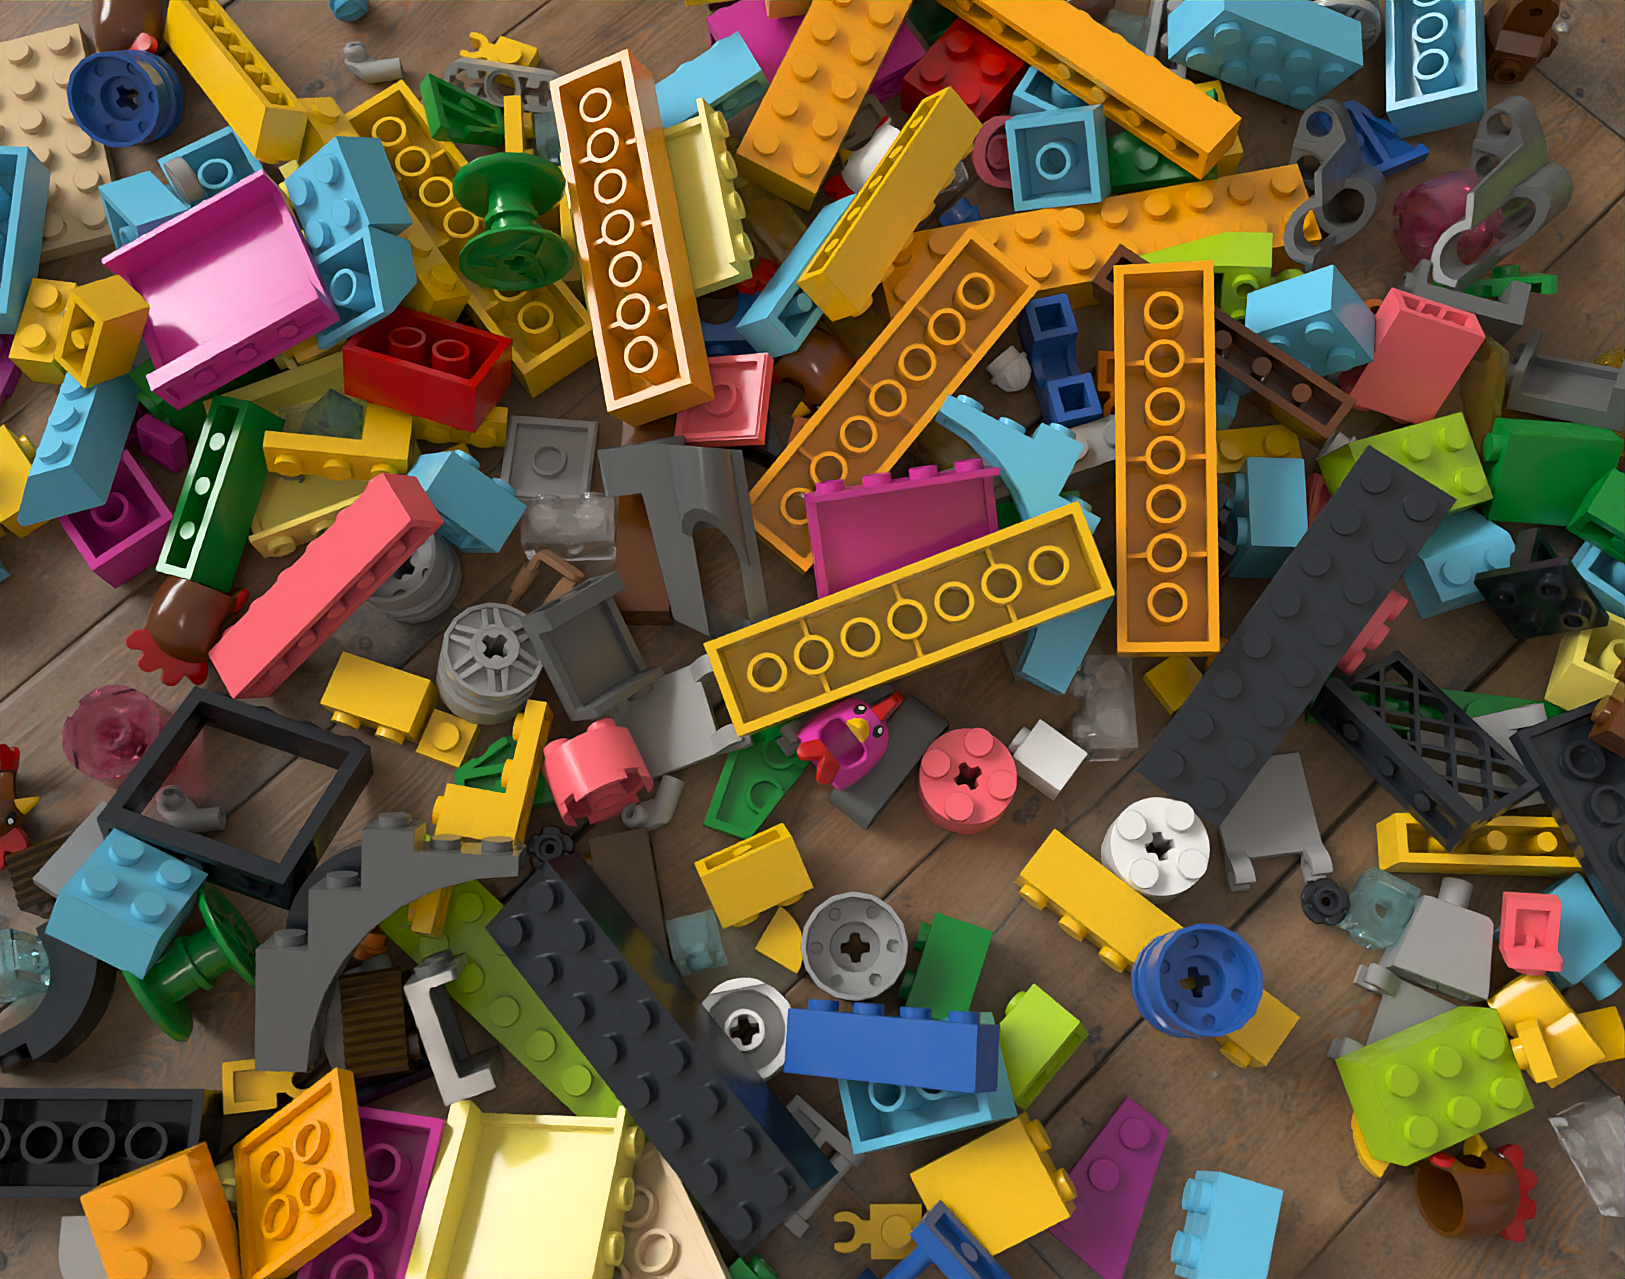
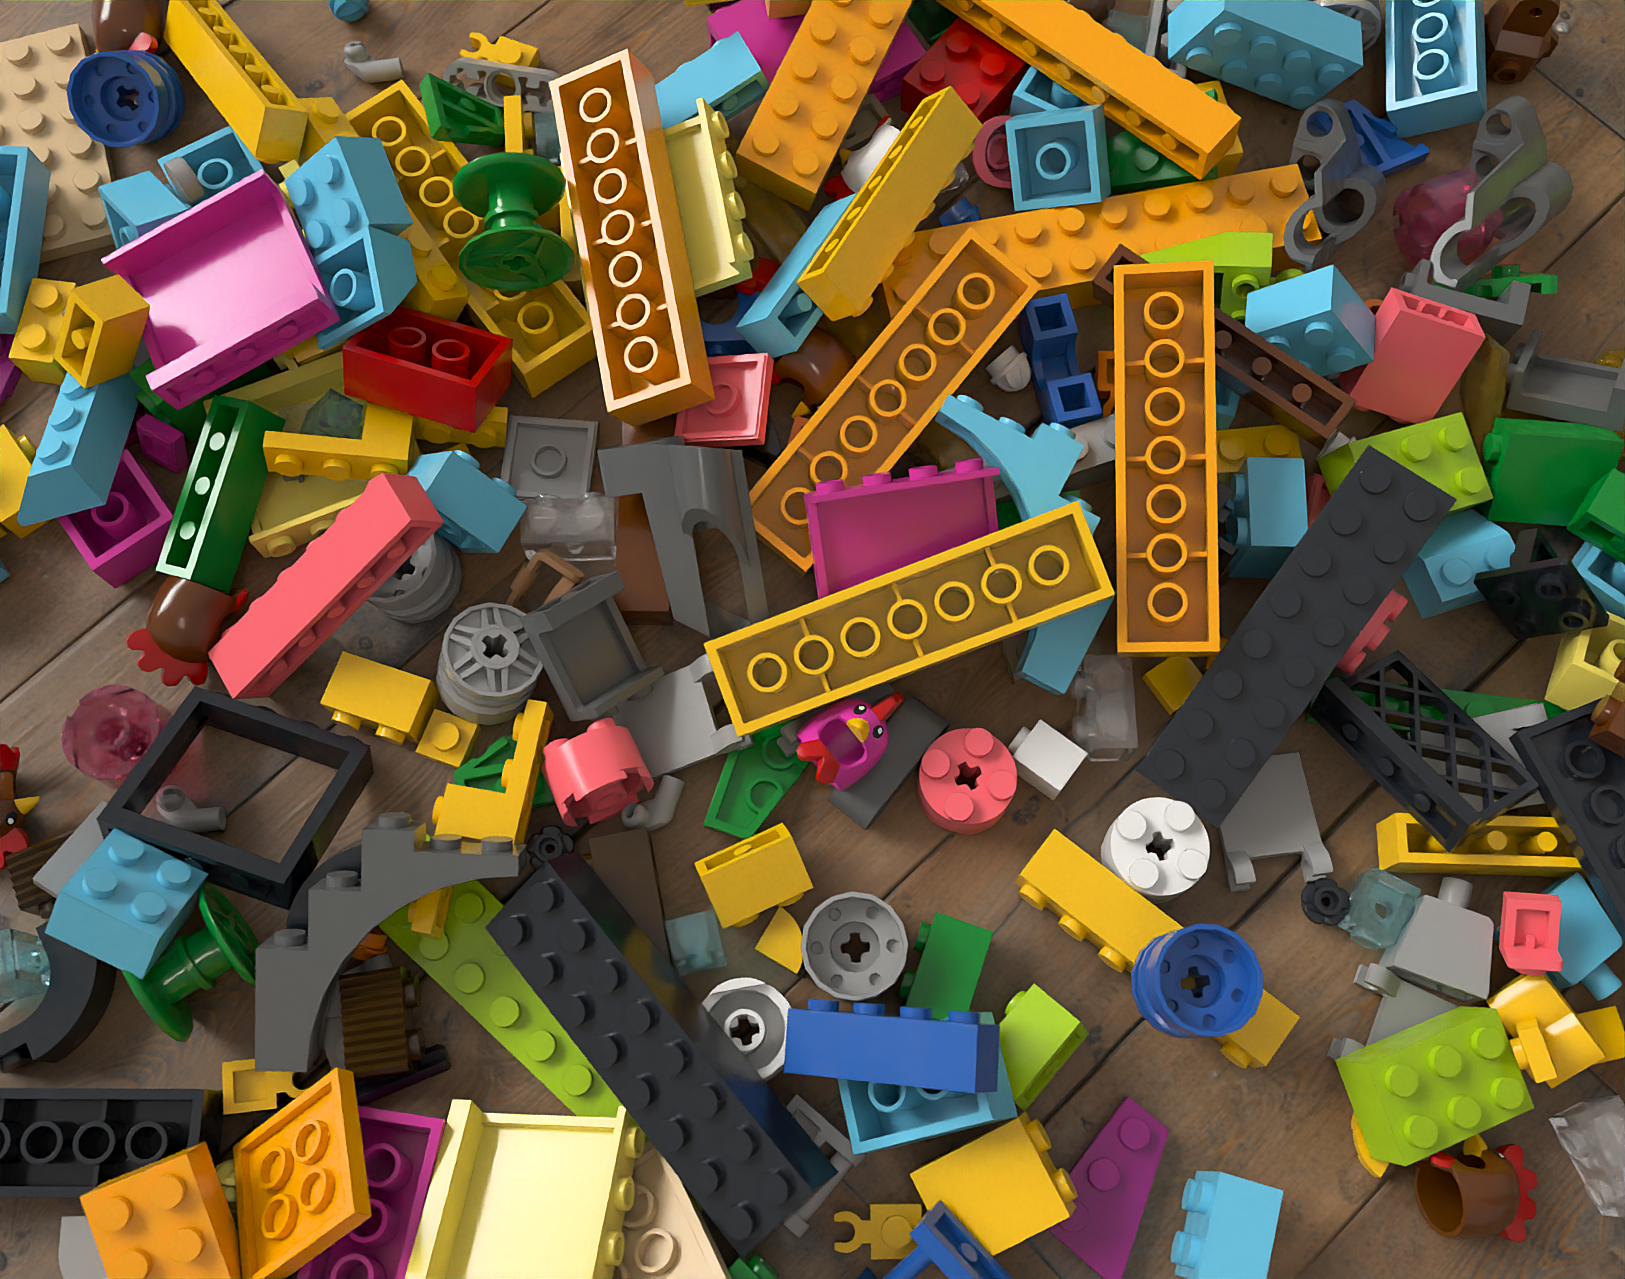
panel [404,949,505,1106] -> none

